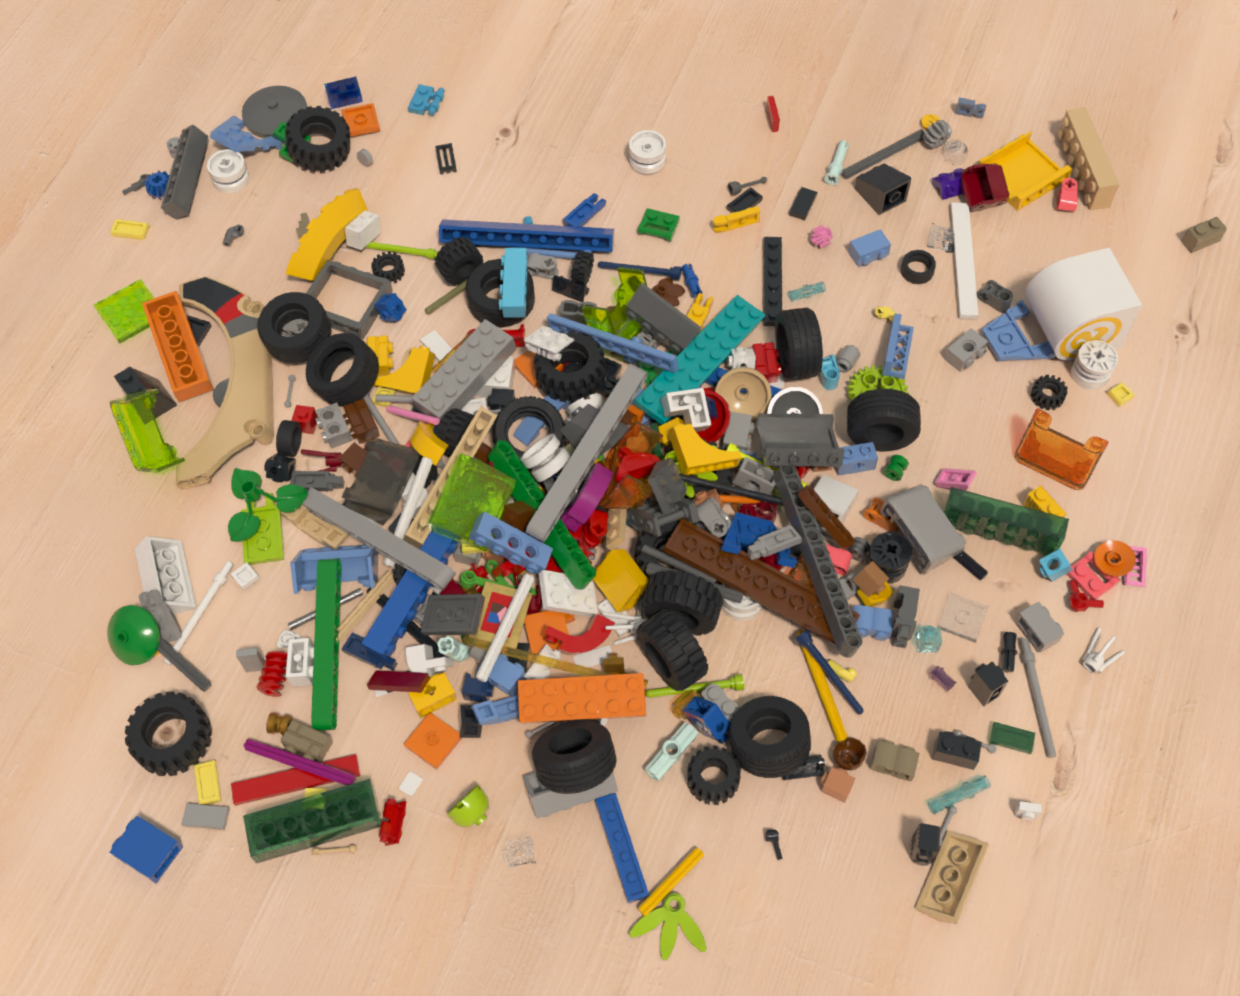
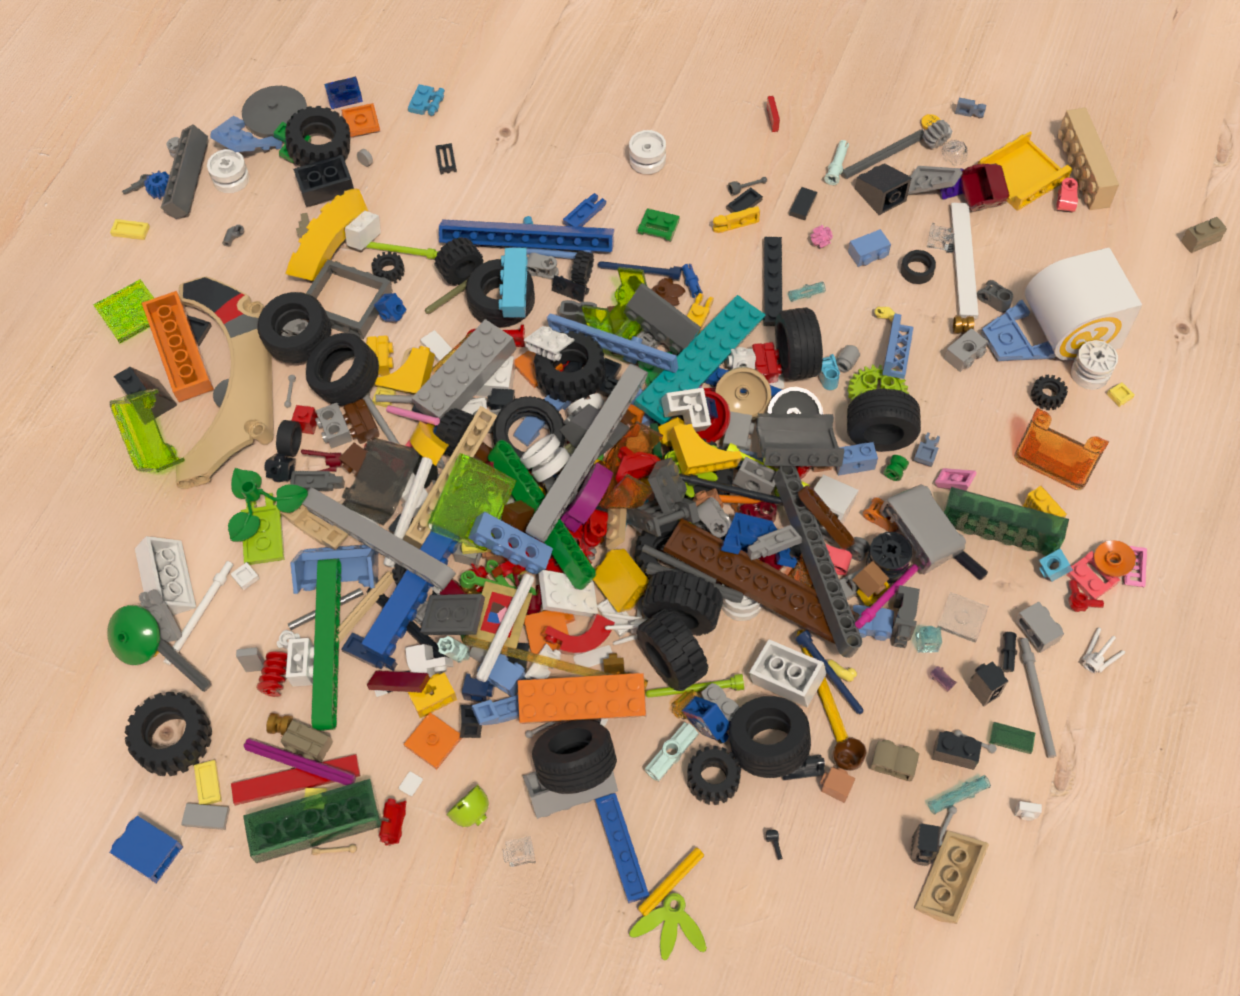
none -> black brick [293,155,354,207]
none -> white brick [749,639,826,707]
none -> dark pink bar [855,564,919,629]
none -> light grey wing [908,166,962,194]
none -> sand blue plate [914,432,940,467]
none -> pearl gold wheel [953,315,974,334]

